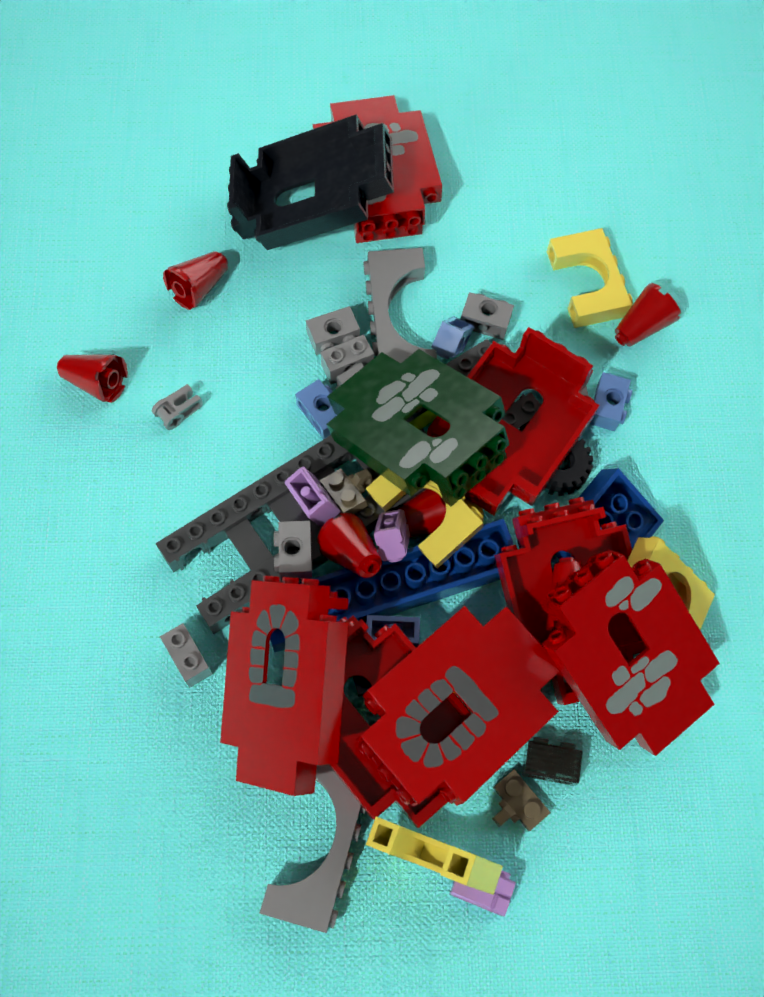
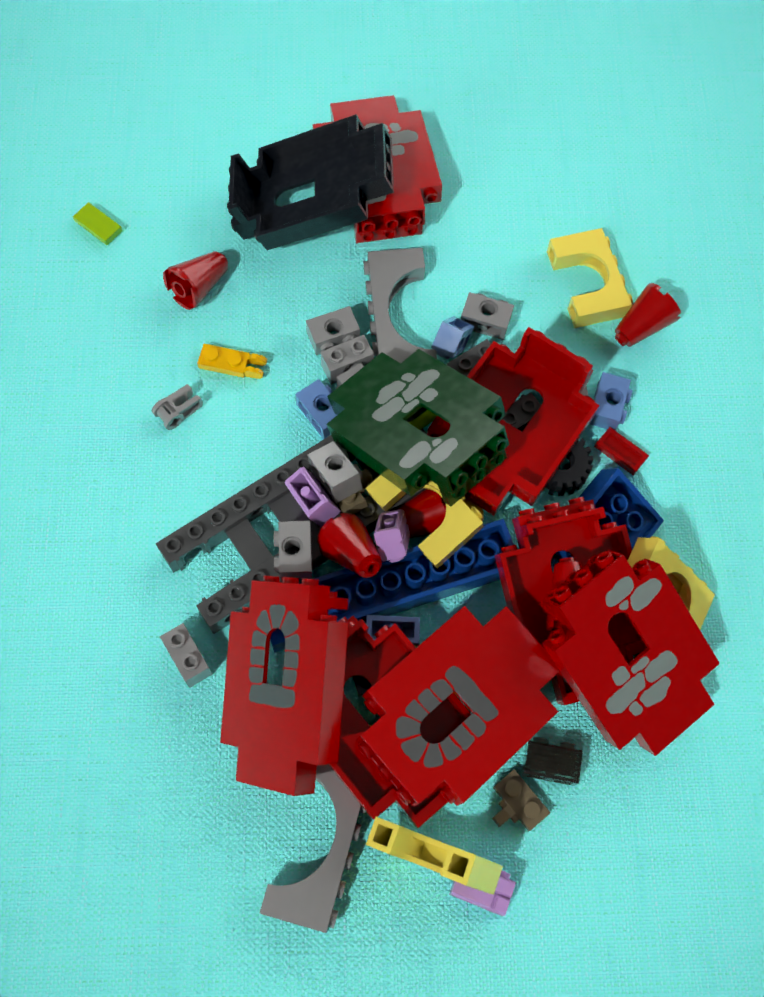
red cone [57,354,128,403] -> none
none -> lime tile [72,202,123,245]
none -> yellow hinge [197,343,268,379]
none -> light grey brick [307,441,363,503]
none -> red tile [594,427,649,476]

